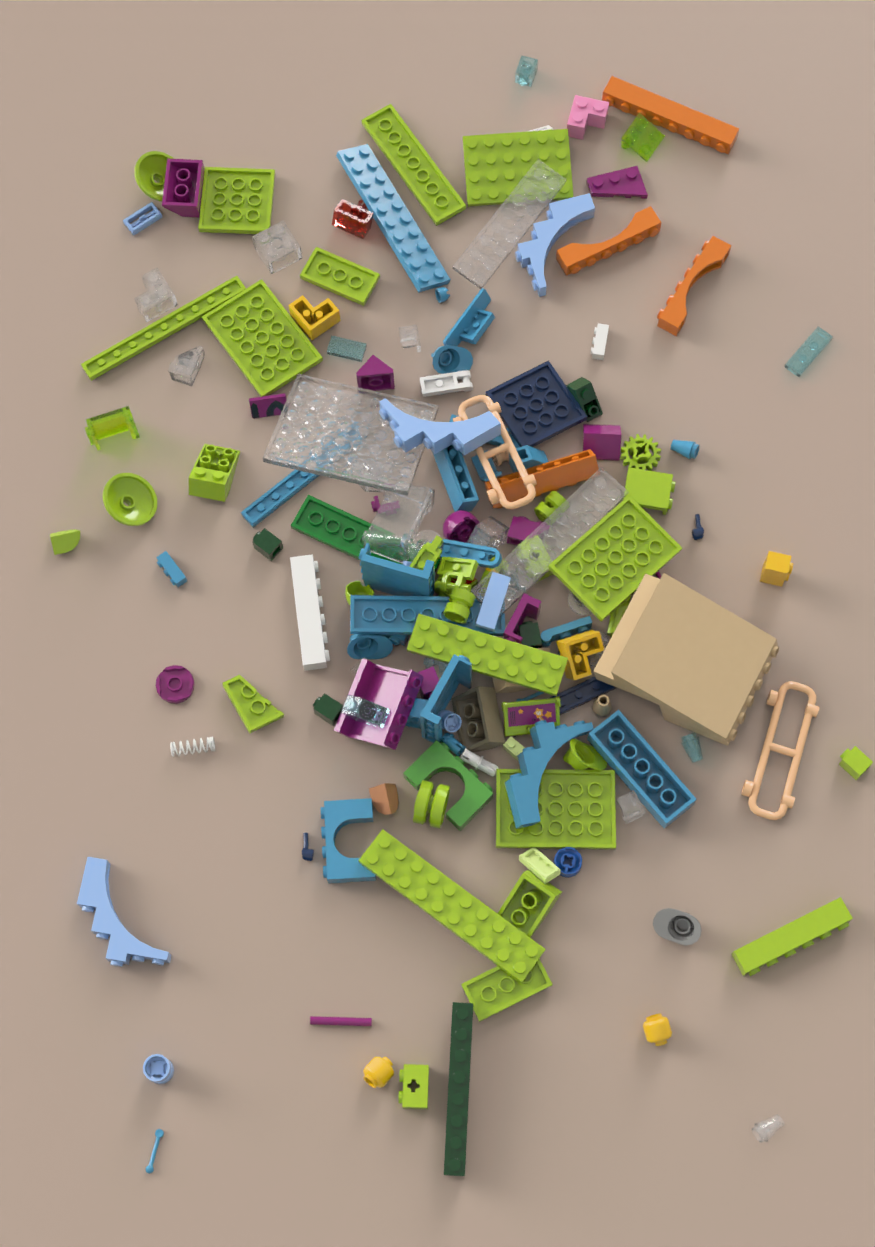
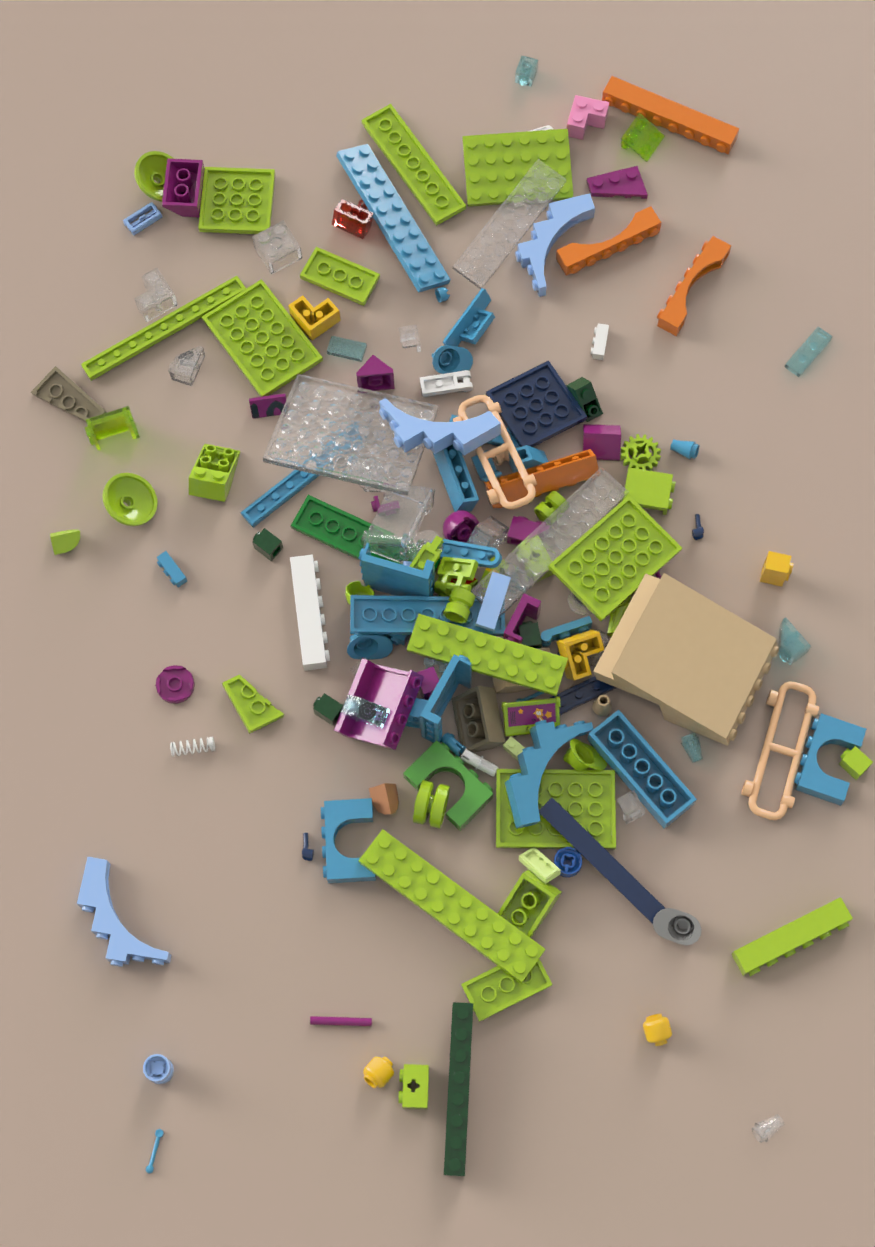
light blue wheel [437,710,462,732] -> none
none -> dark tan wing [31,366,108,427]
none -> dark blue tile [539,798,666,924]
none -> clear light blue slope [778,617,811,665]
none -> dark azure arch [794,713,867,806]

